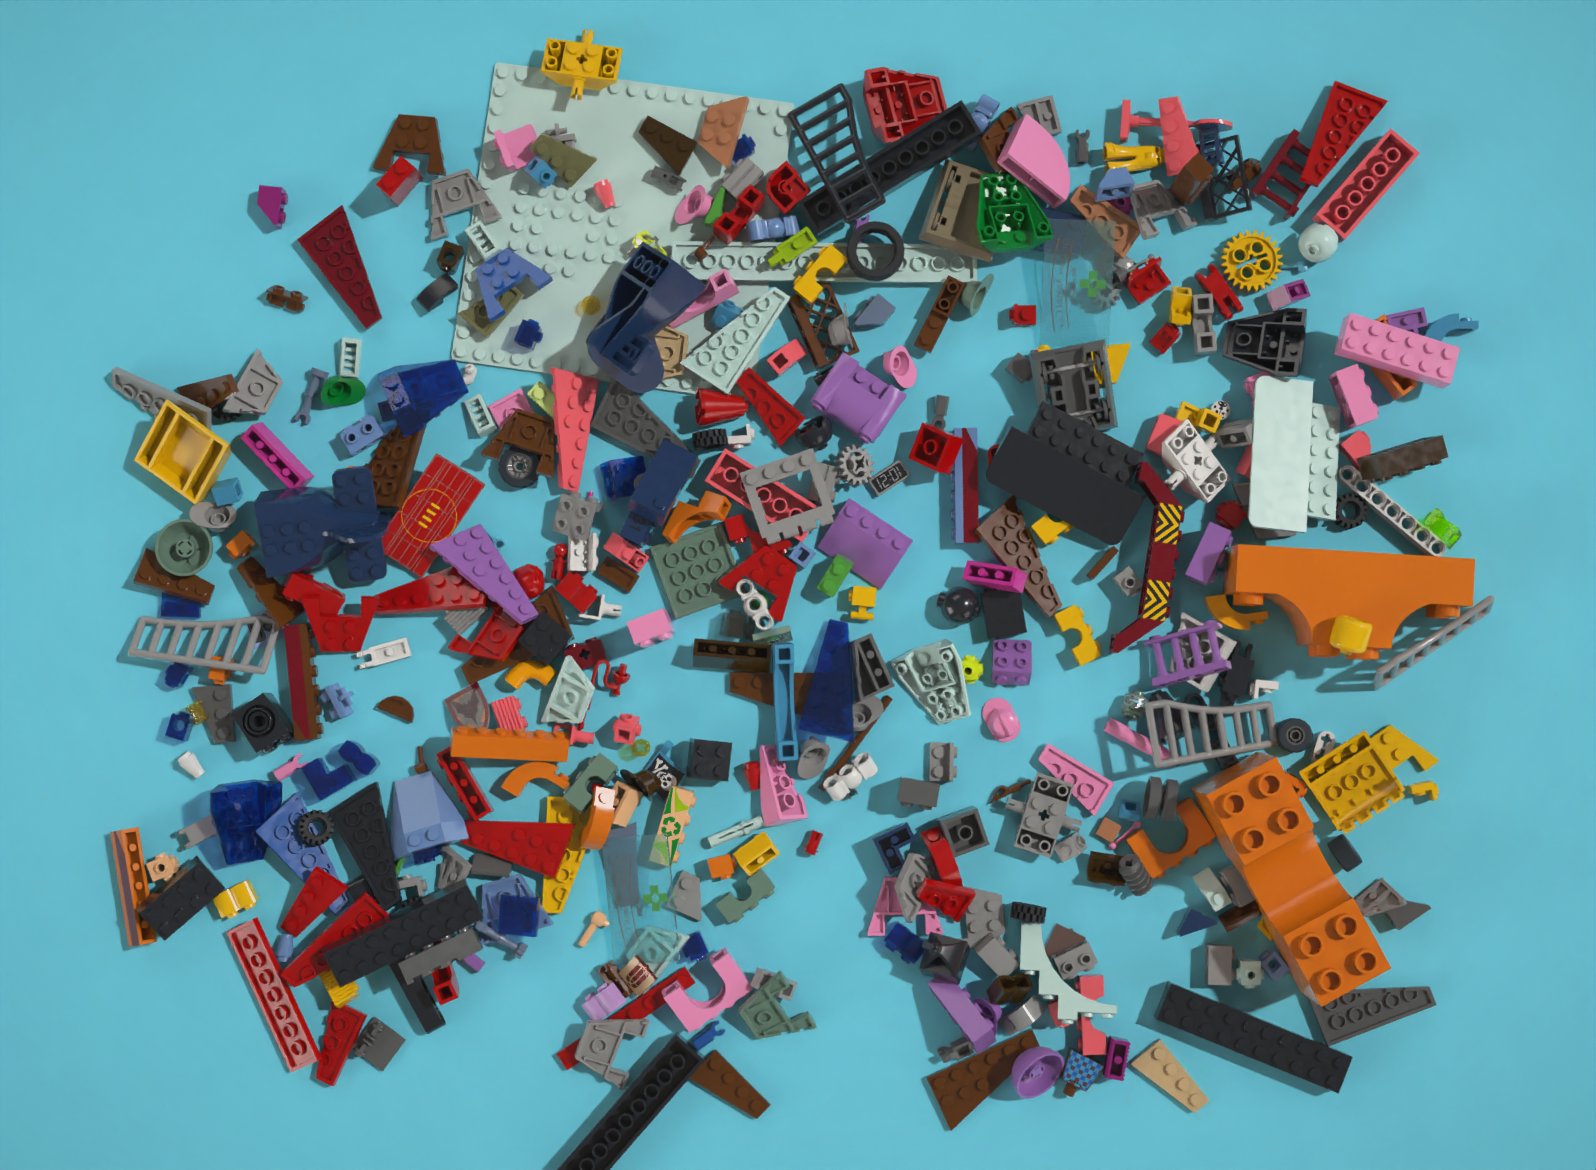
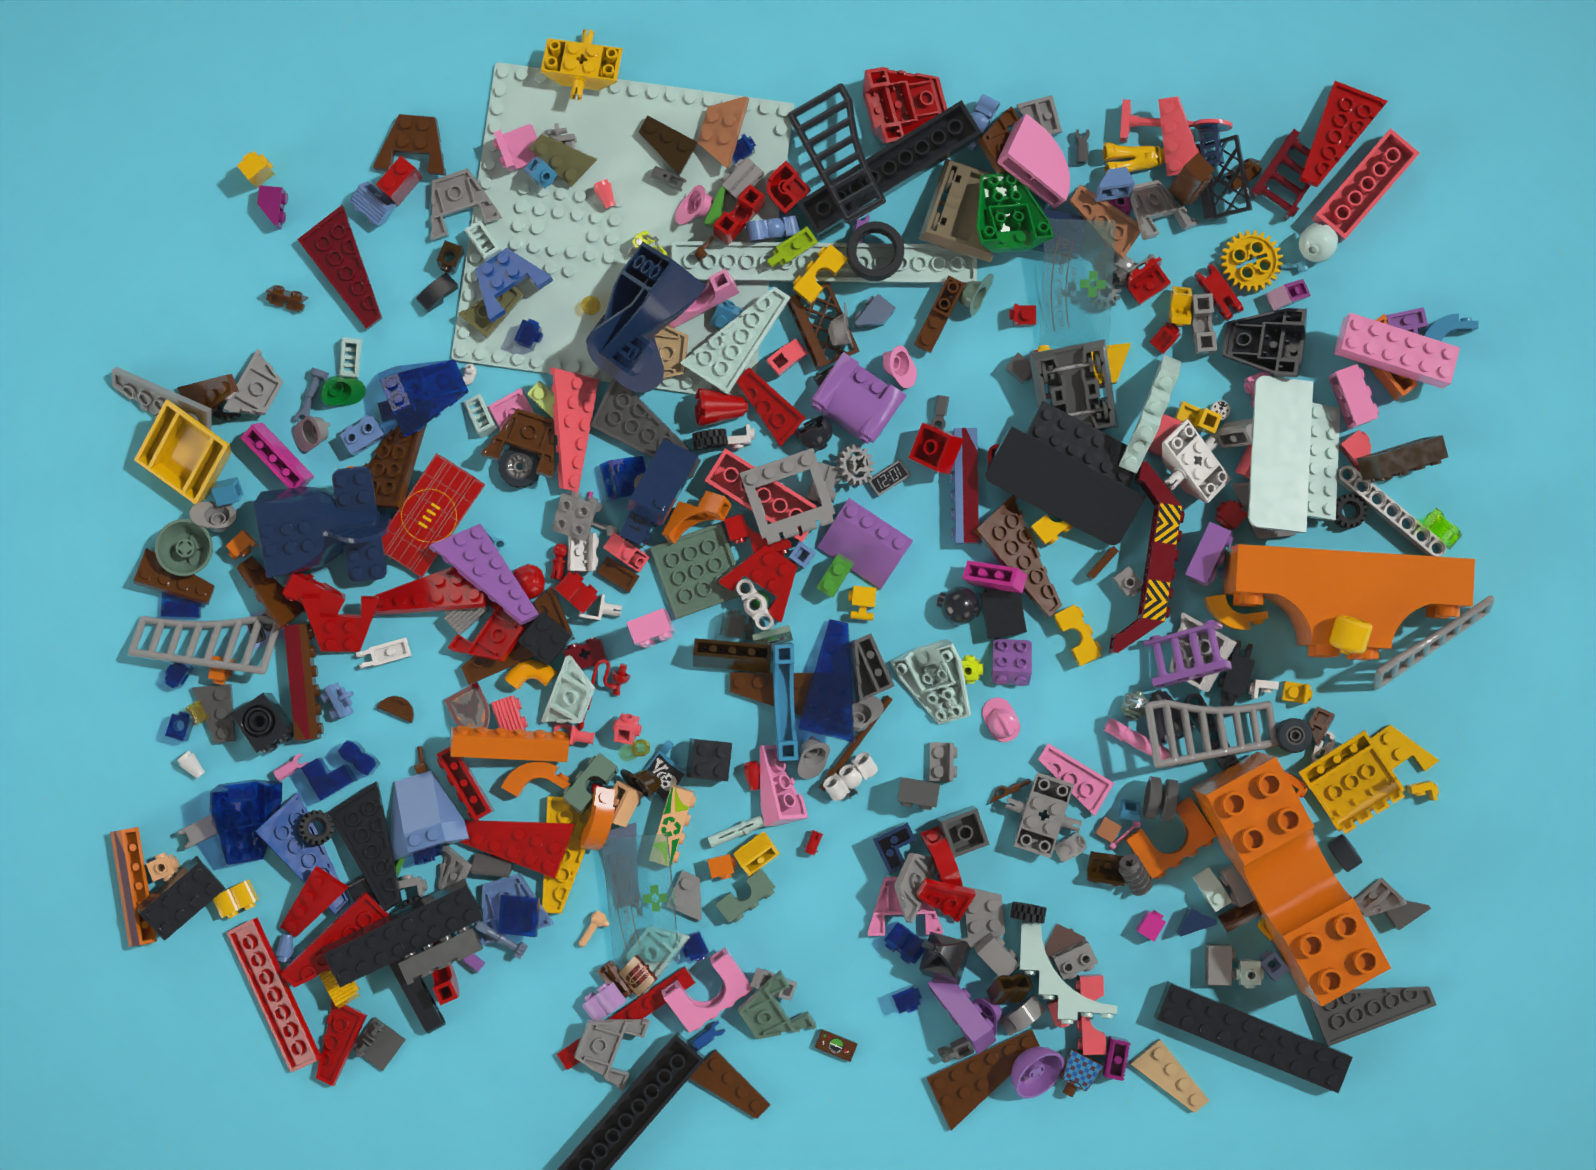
none -> yellow brick [237,151,275,188]
none -> light grey piece [294,416,331,452]
none -> medium blue brick [349,181,396,226]
none -> white hand [592,521,618,536]
none -> tile [815,1029,858,1062]
none -> clear blue brick [891,984,922,1014]
none -> light aqua arch [1119,355,1181,473]
none -> dark pink brick [1135,910,1166,941]
none -> yellow bracket [1281,681,1313,704]
none -> reddish brown tile [1308,706,1335,747]

